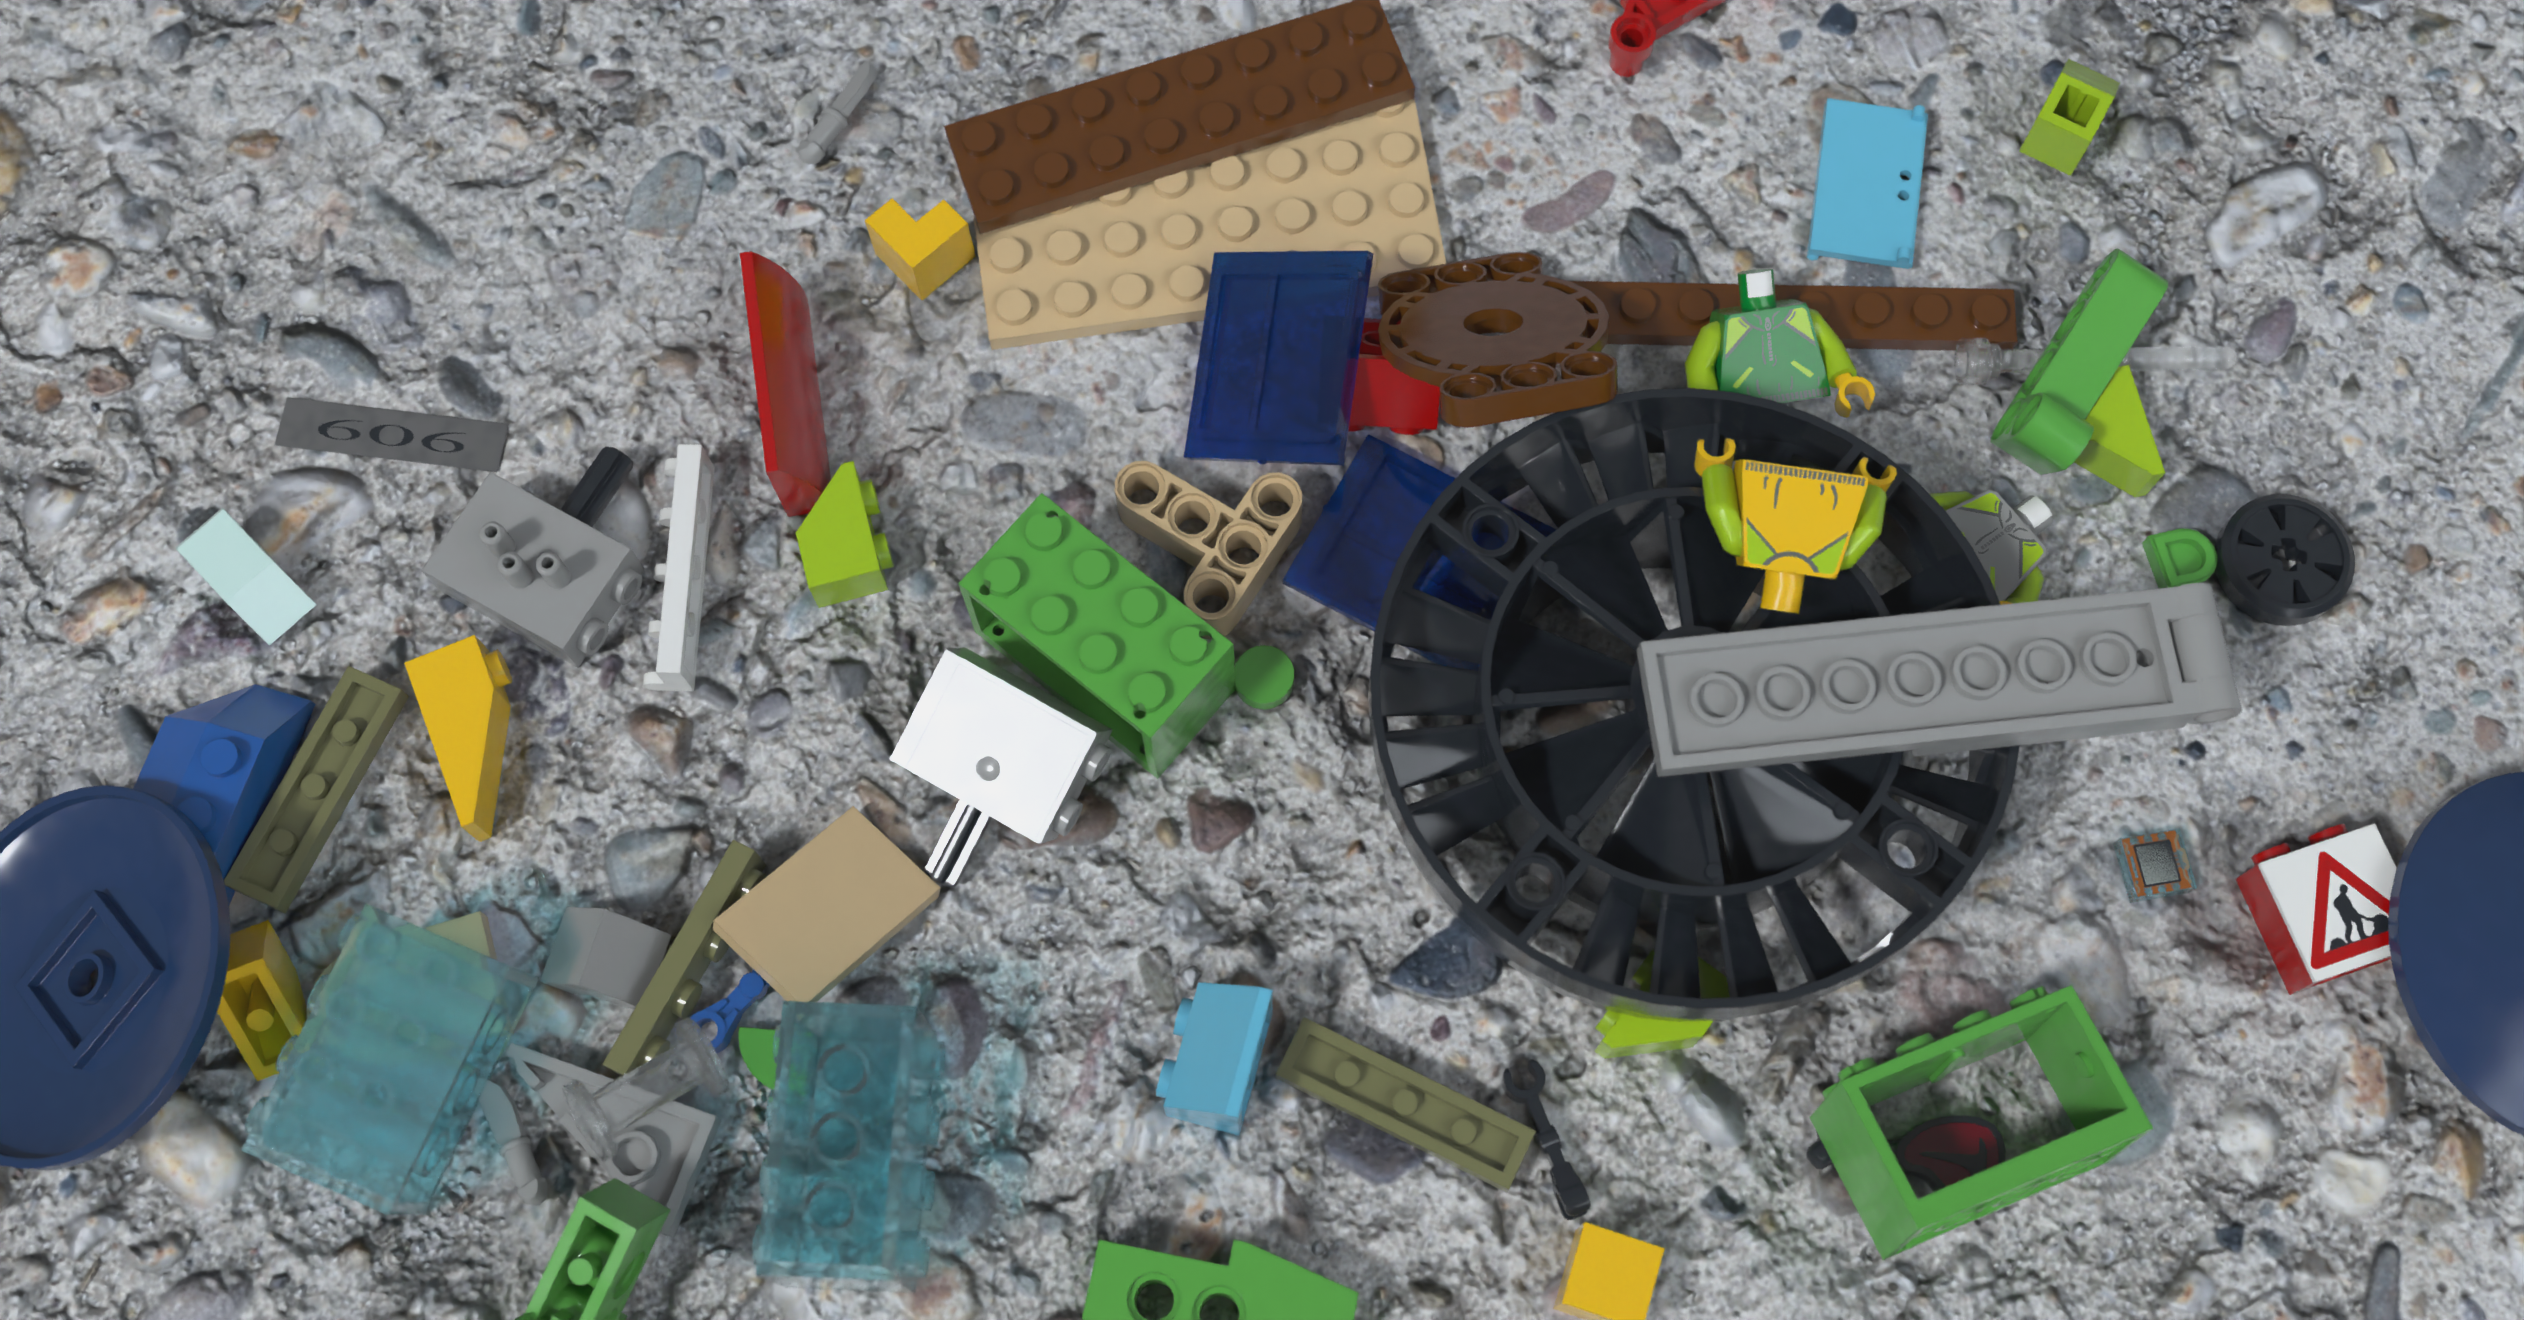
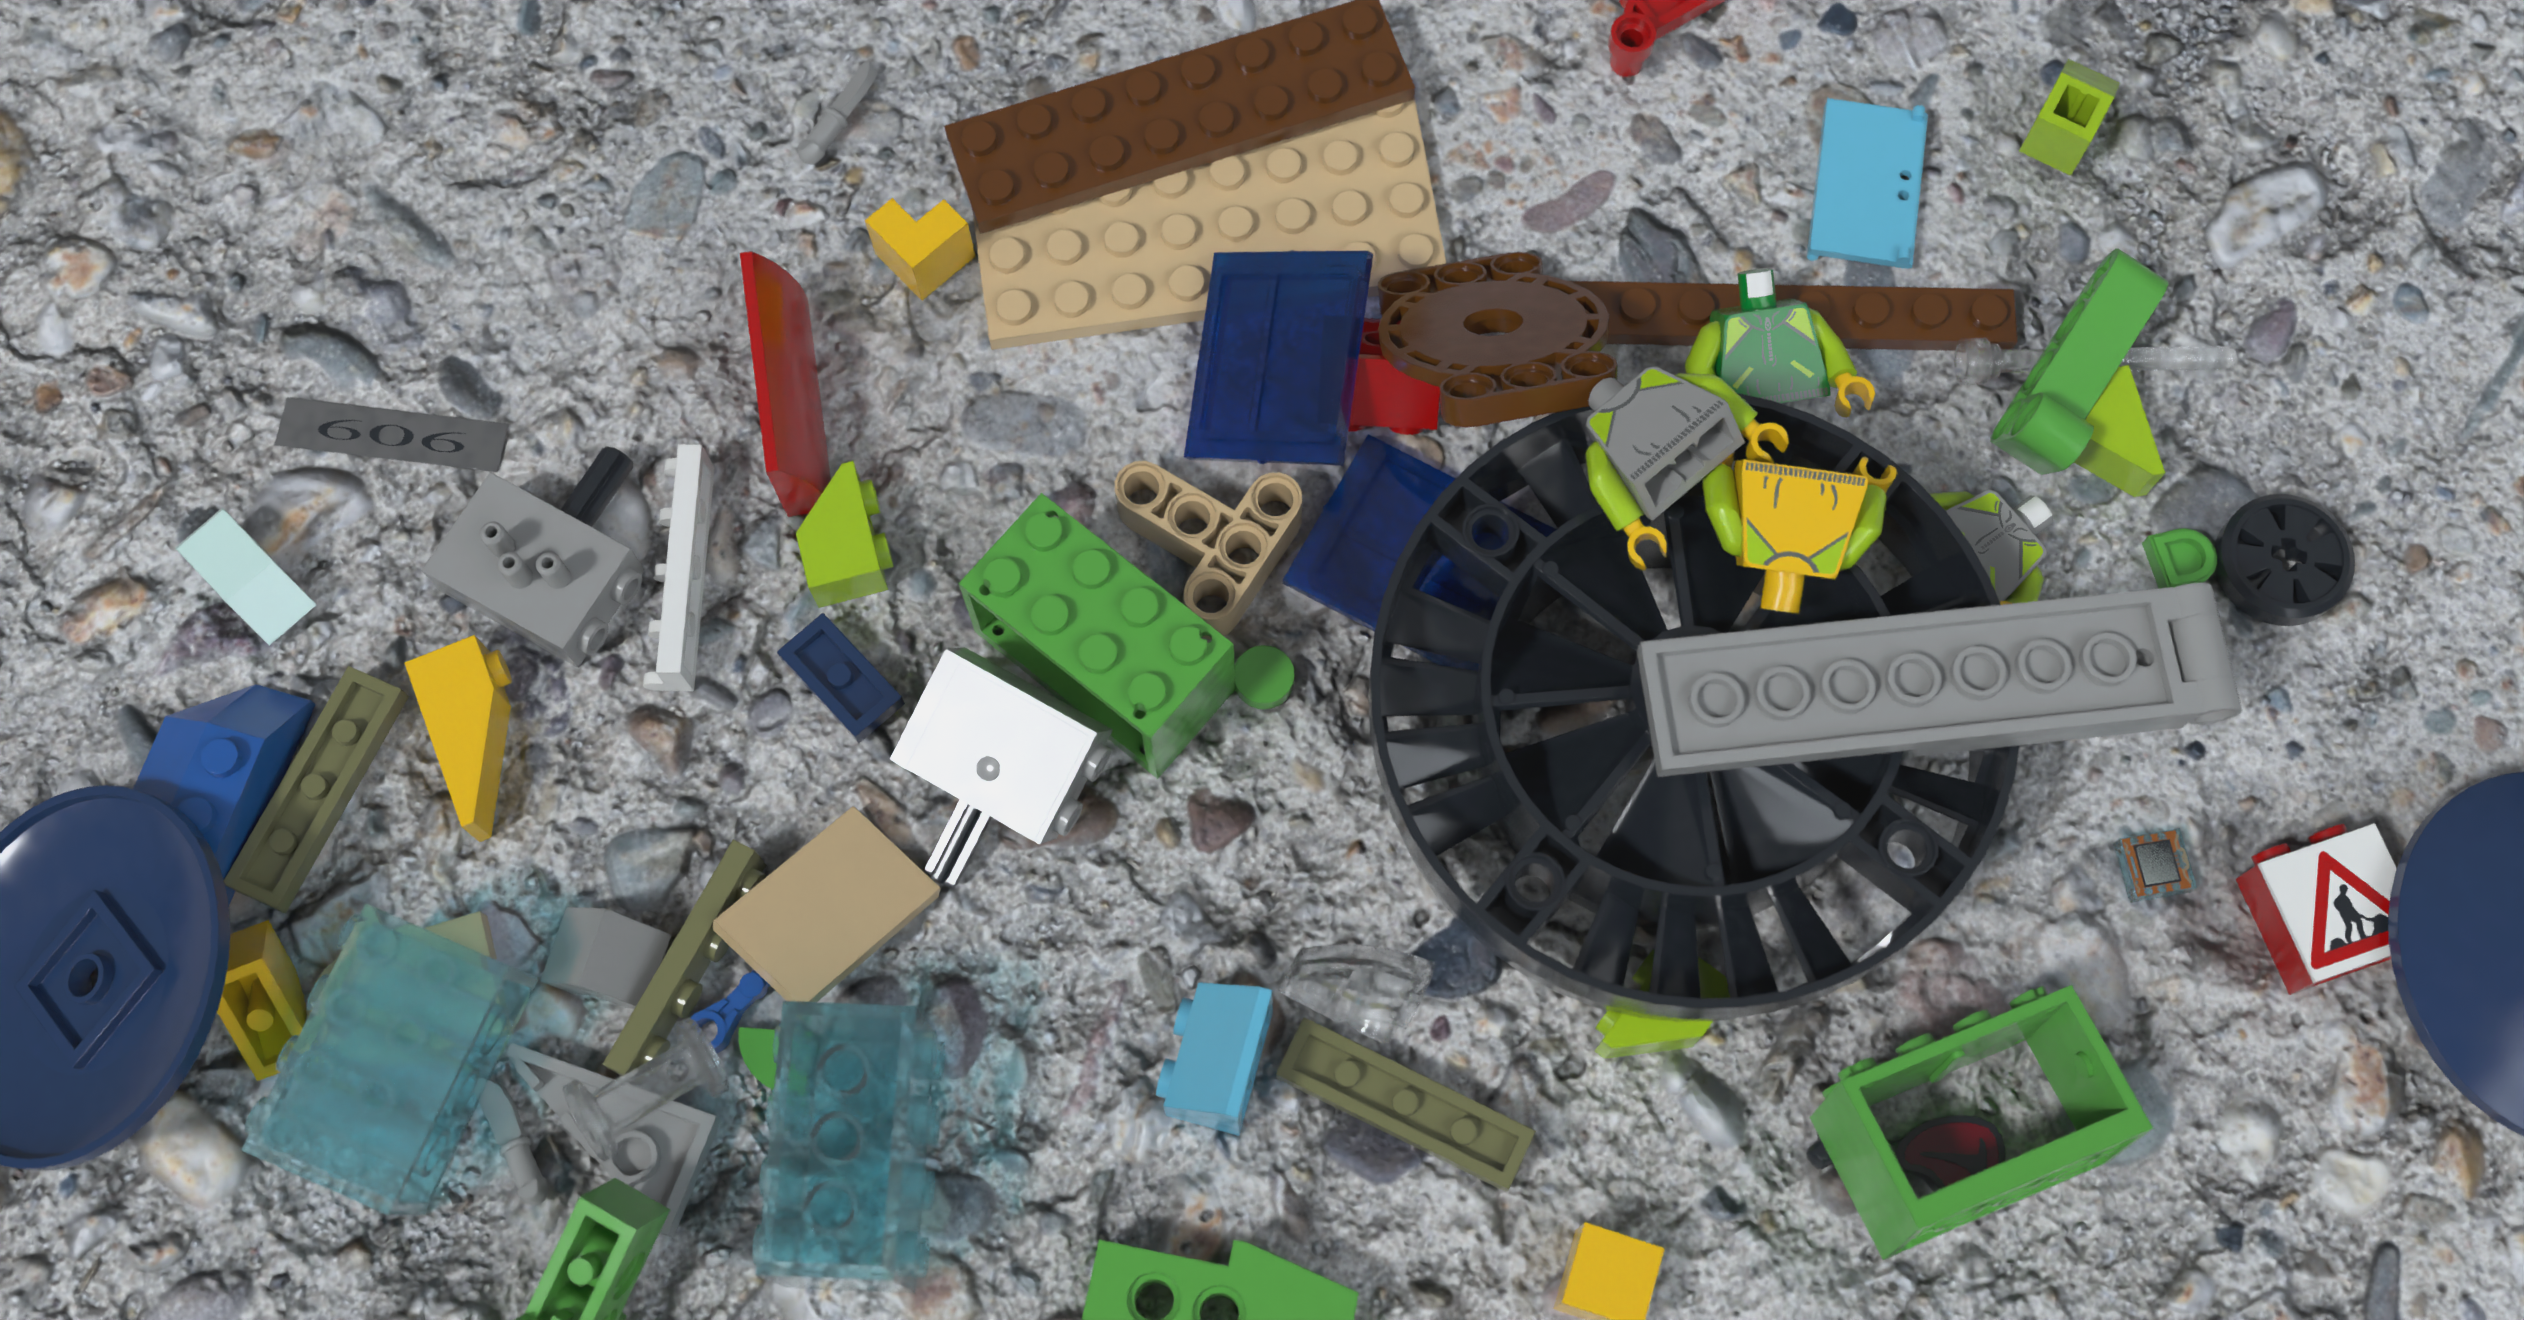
black piece [1502,1059,1591,1221] -> none
none -> dark blue plate [777,613,905,743]
none -> clear slope [1278,943,1436,1043]
none -> light grey torso [1585,366,1788,570]

